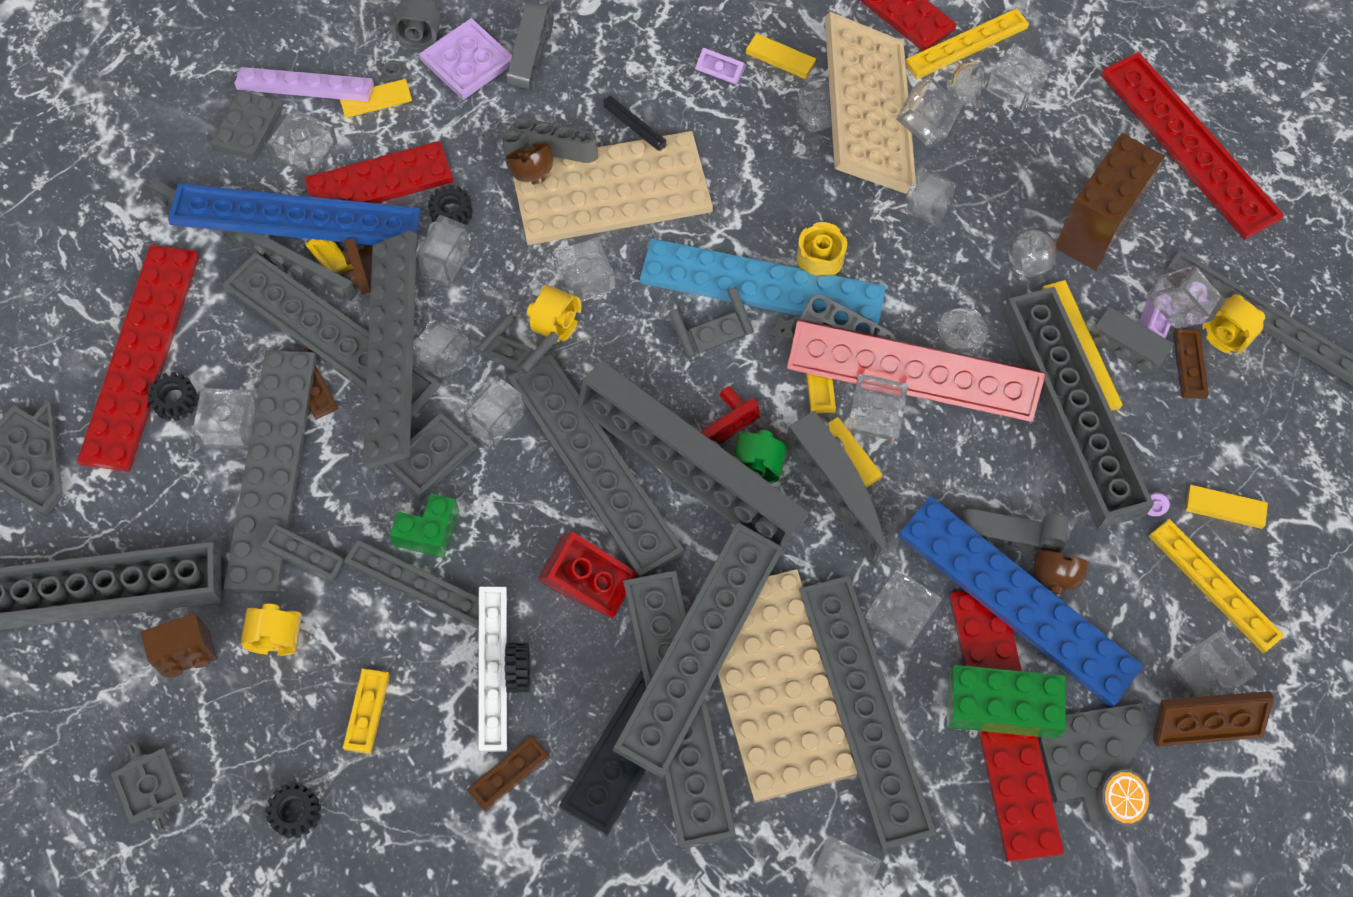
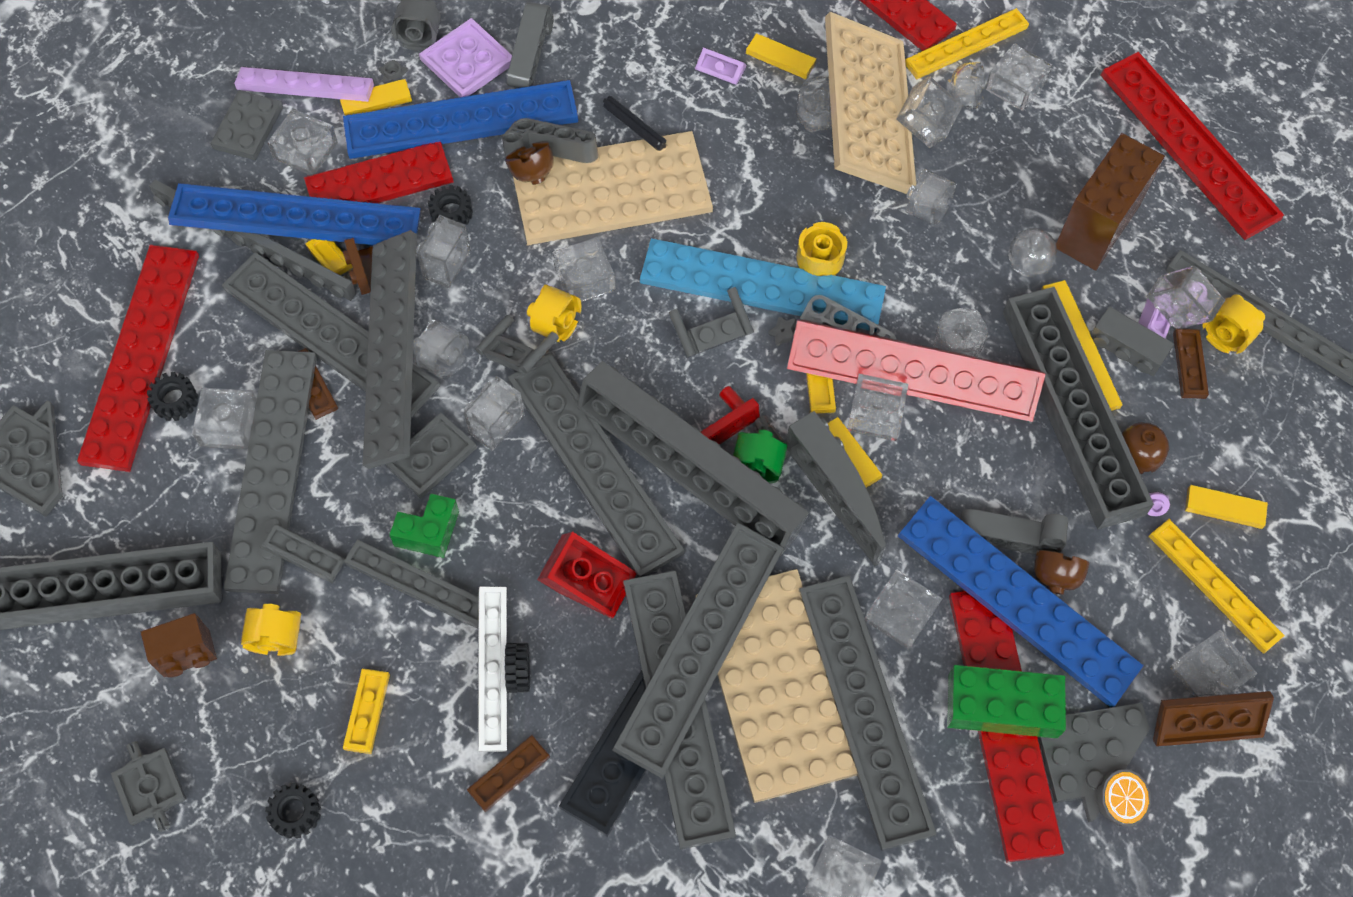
none -> blue plate [343,80,578,159]
none -> reddish brown cylinder [1122,422,1169,474]

